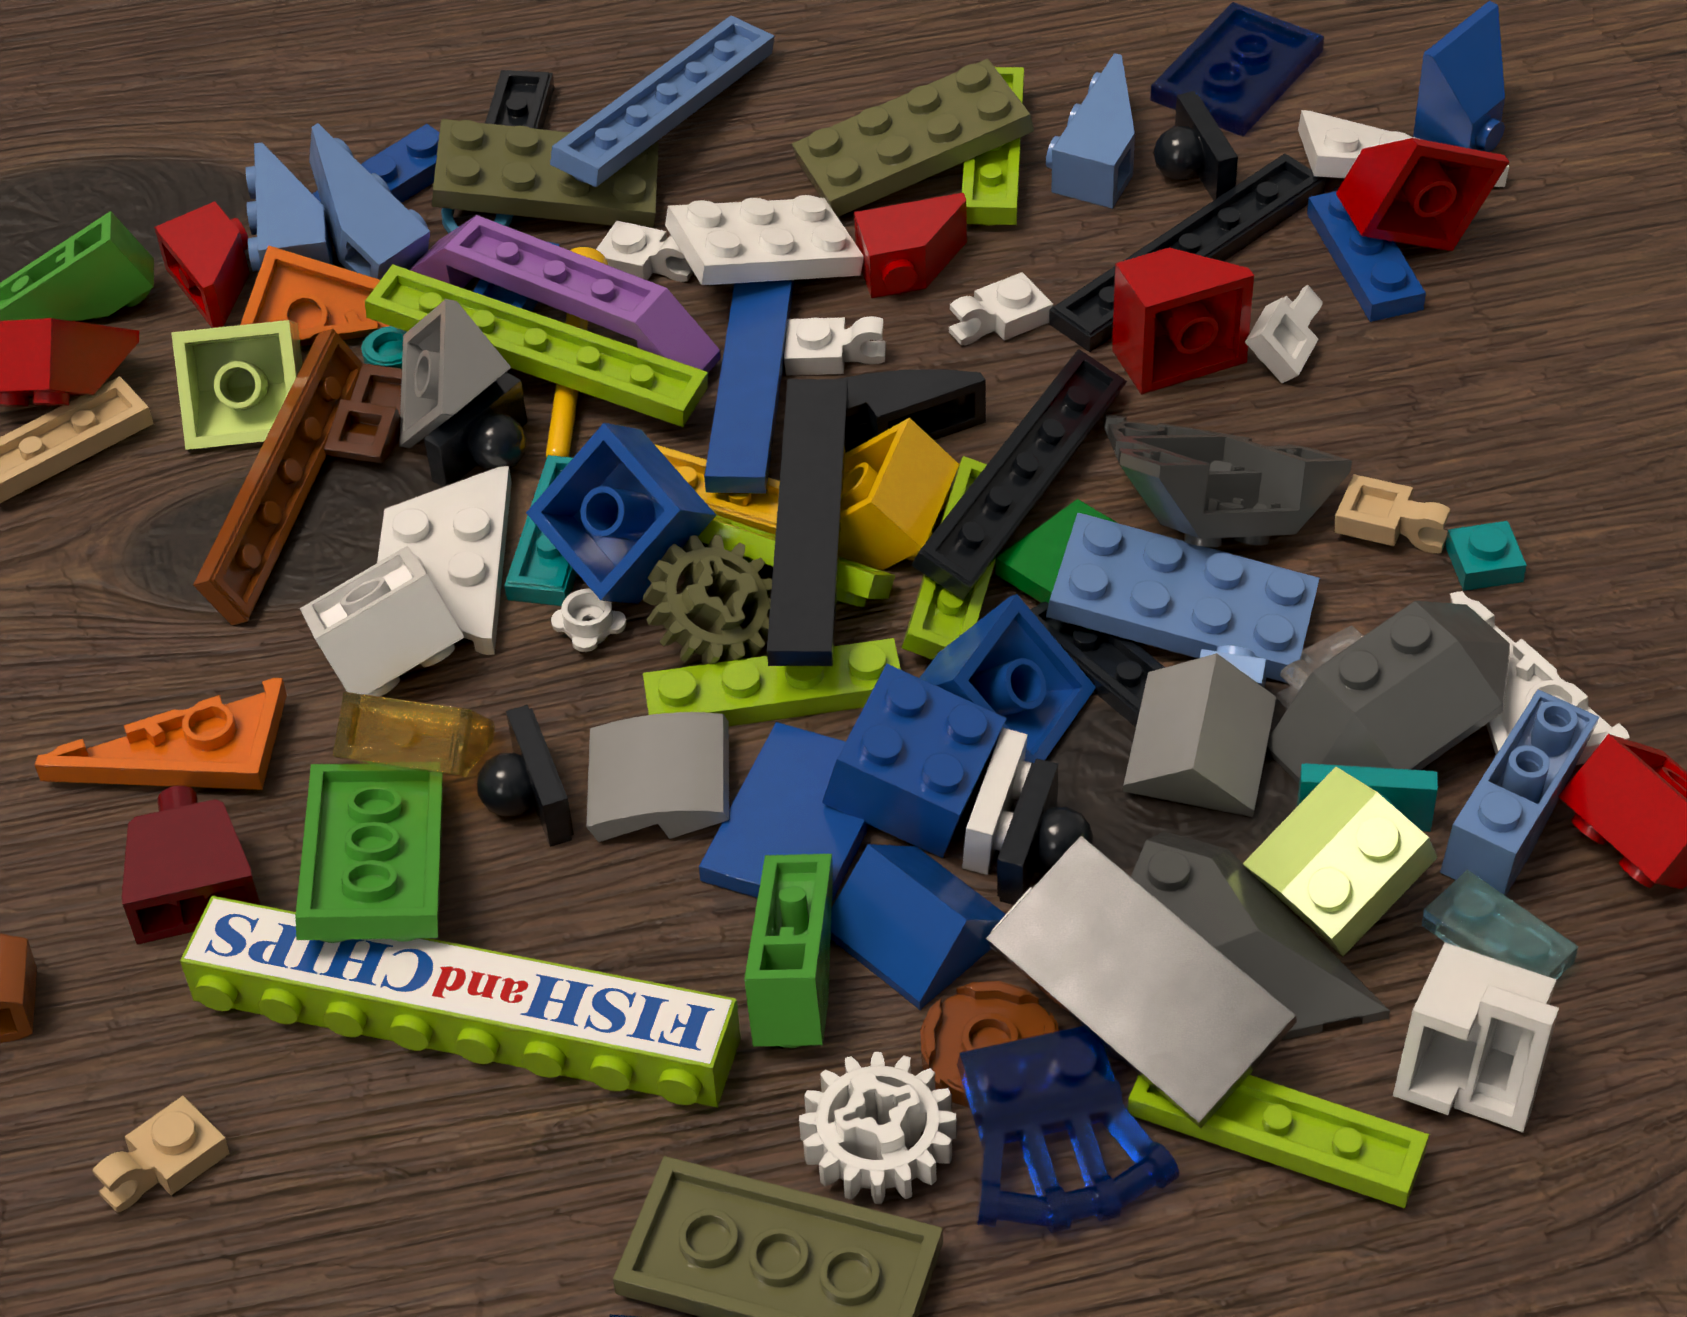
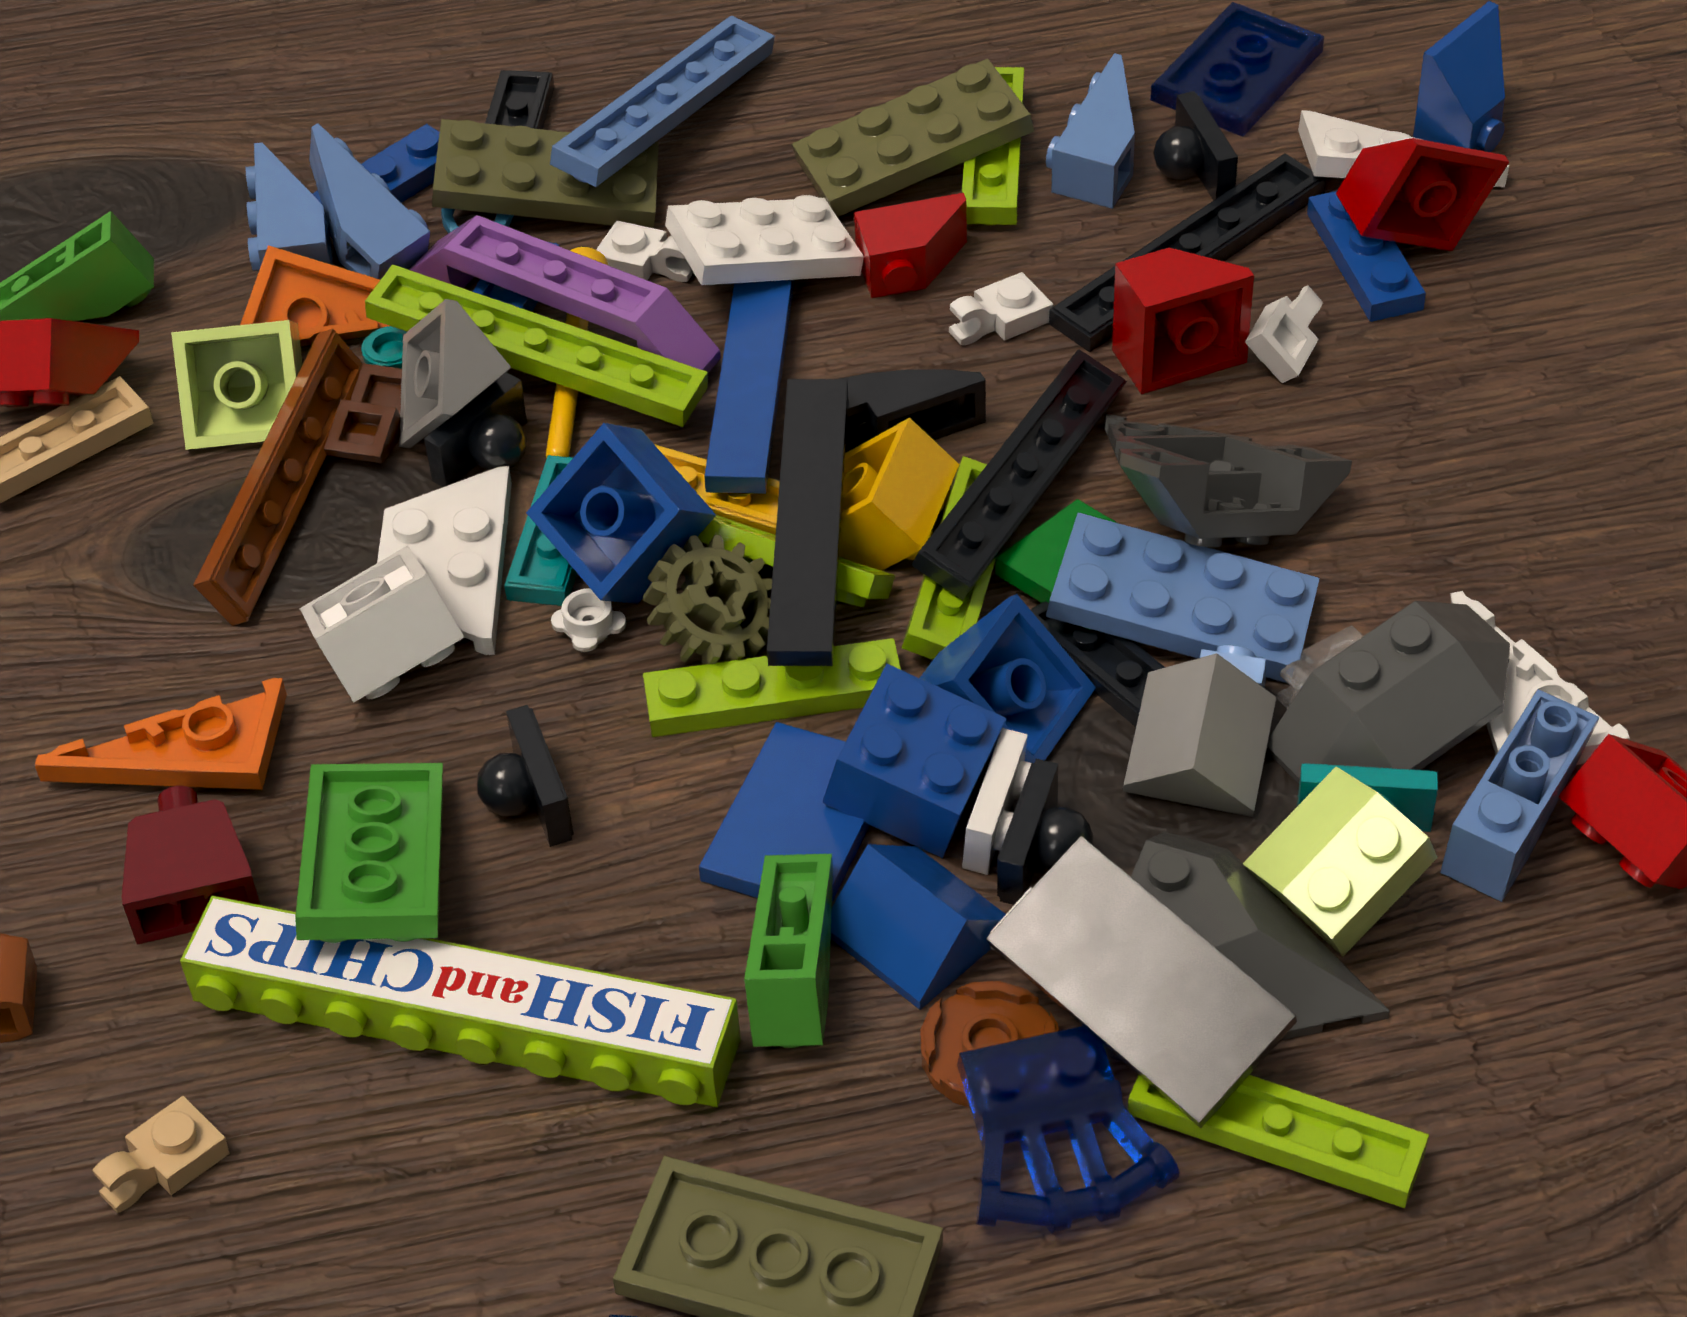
red slope [154,201,250,328] -> none
clear yellow tile [333,692,495,777] -> none
light grey slope [586,712,729,842] -> none
white plate [784,316,886,376] -> none
white gear [799,1052,956,1204] -> none
tan plate [1335,474,1450,553] -> none
white plate [1393,942,1559,1132] -> none
clear light blue plate [1422,870,1578,980] -> none
teal plate [1445,521,1527,591] -> none

